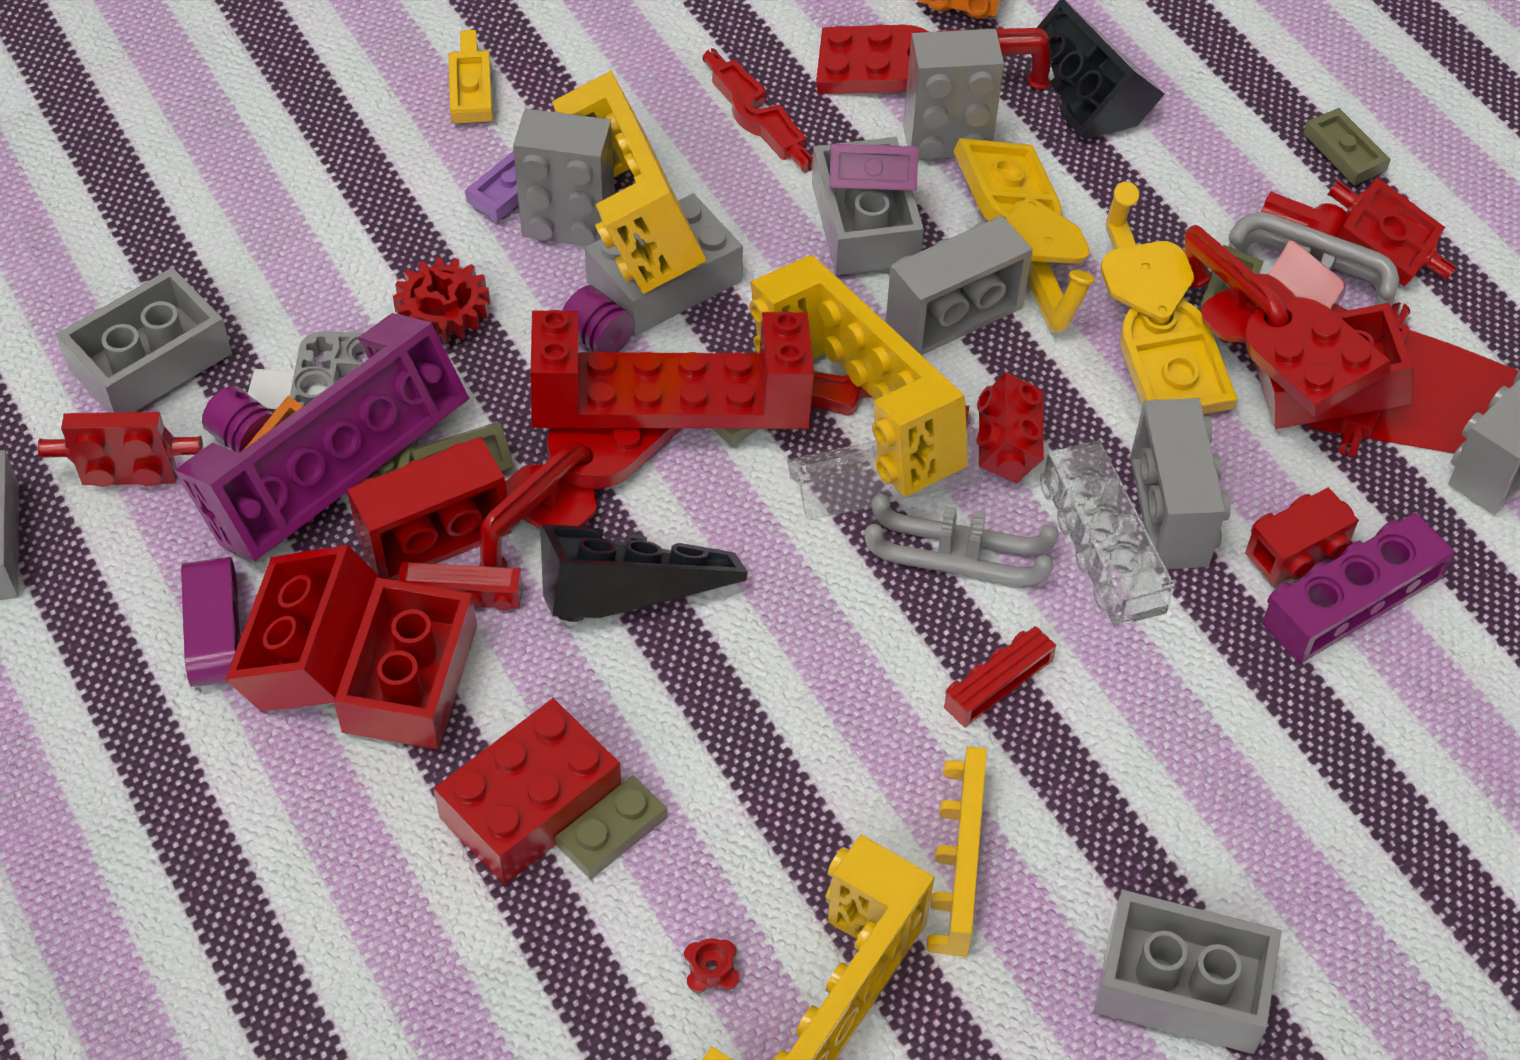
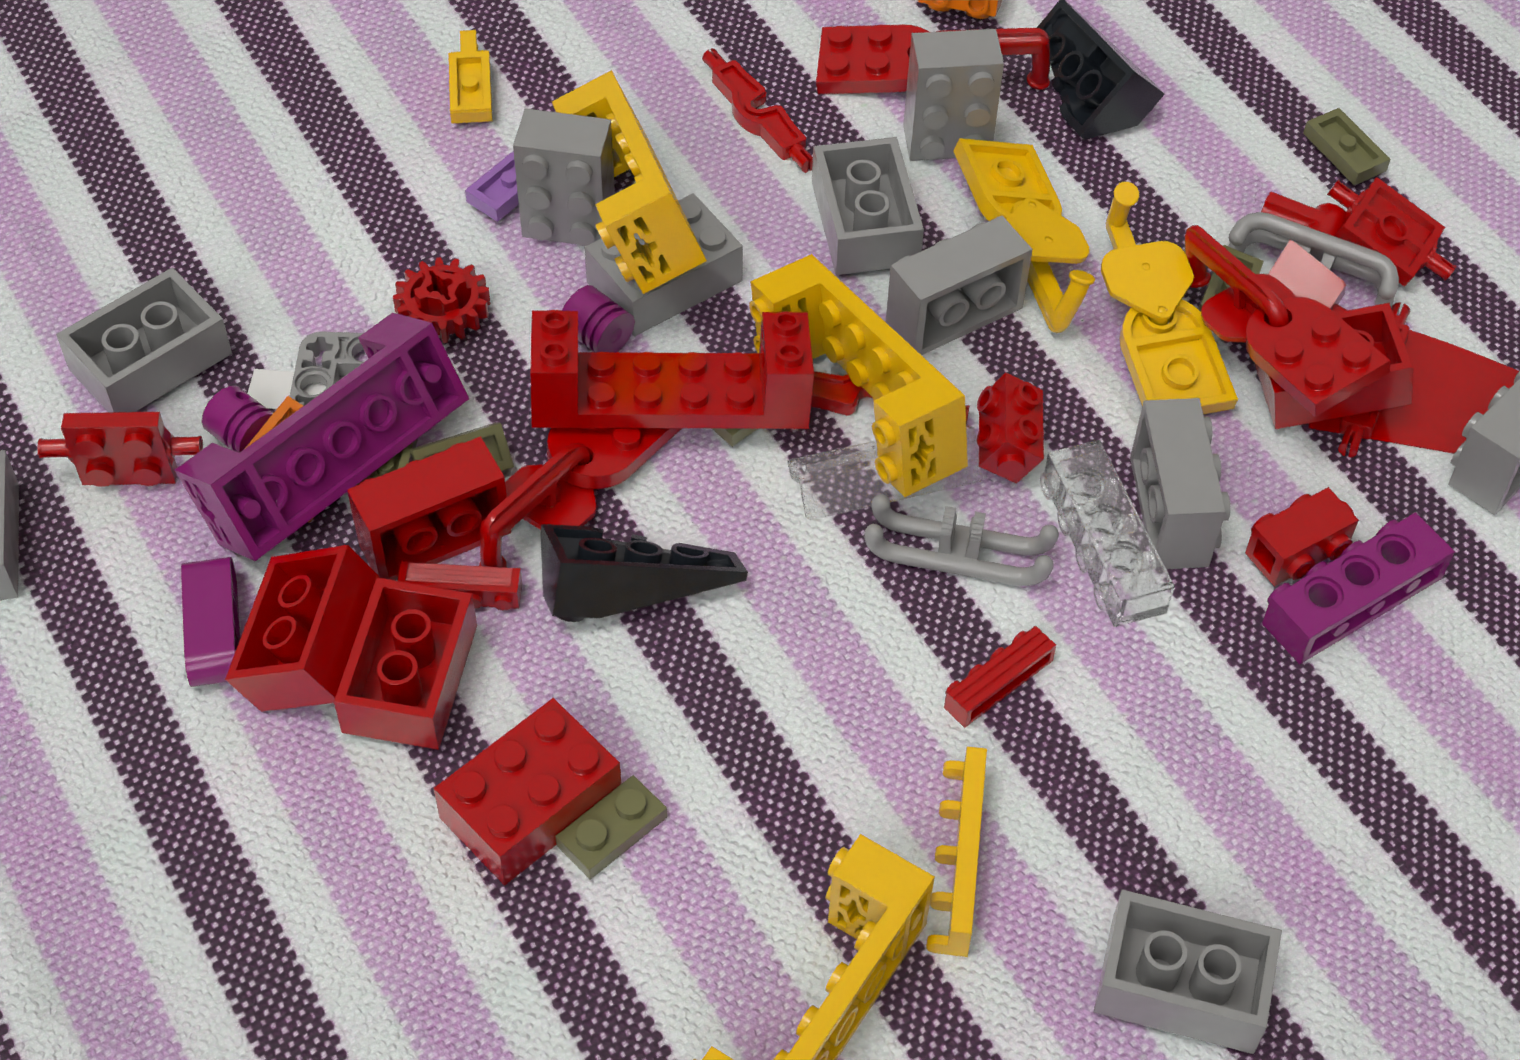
red plate [684,938,739,993] -> none
magenta panel [829,144,919,191] -> none

